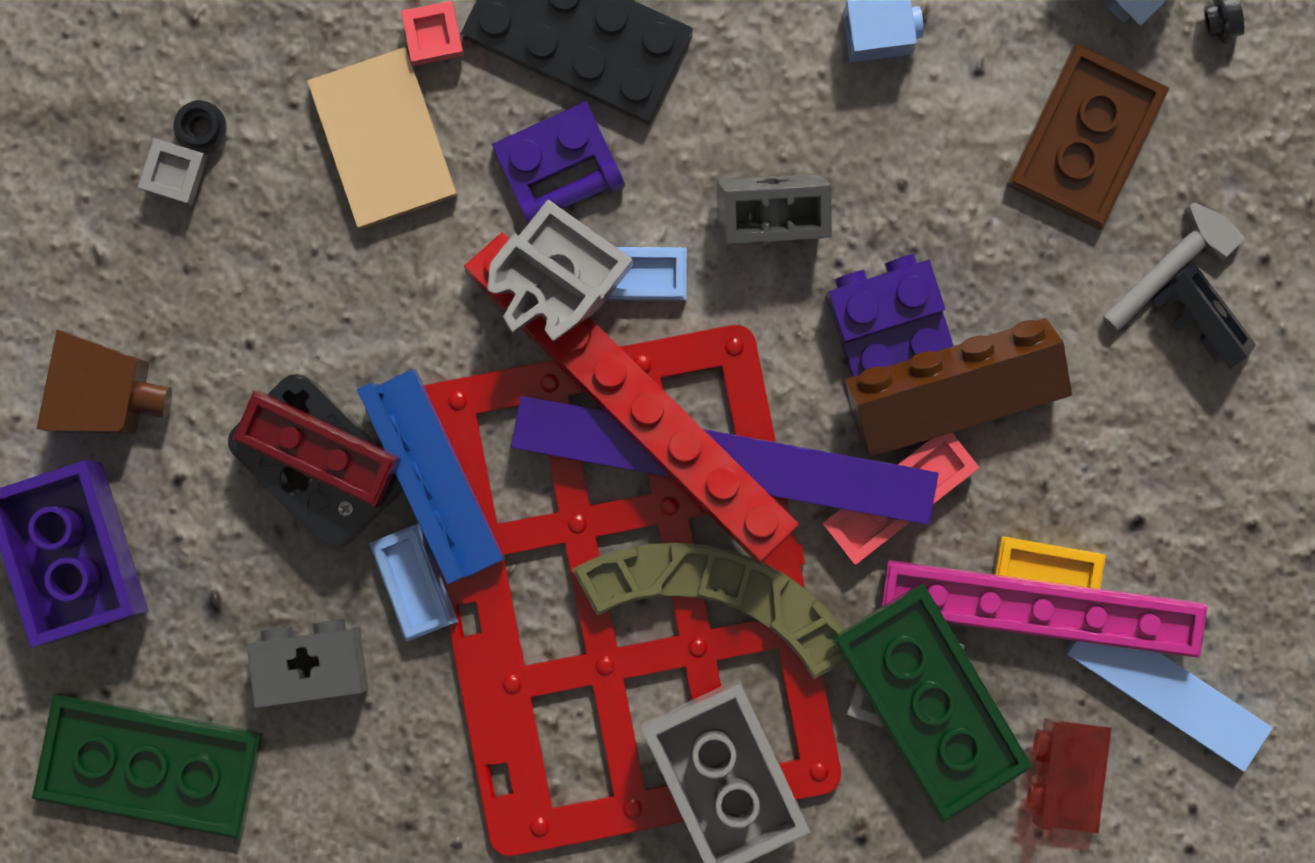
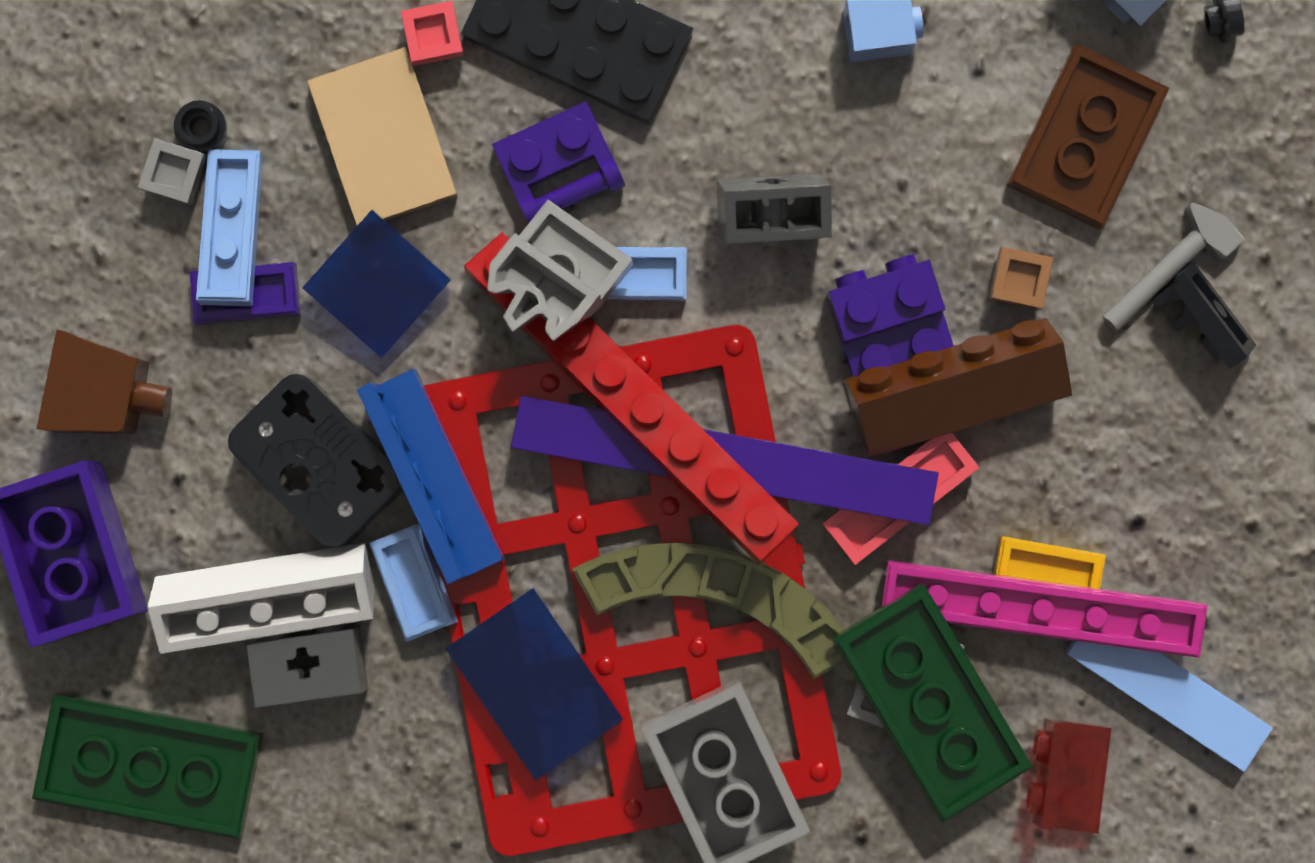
dark red tile [232,391,401,508] -> none
none -> white brick [147,543,375,654]
none -> dark purple tile [189,262,301,325]
none -> light blue tile [196,149,264,306]
none -> clear blue tile [302,209,452,358]
none -> clear blue tile [445,588,624,781]
none -> medium nougat plate [988,246,1054,311]

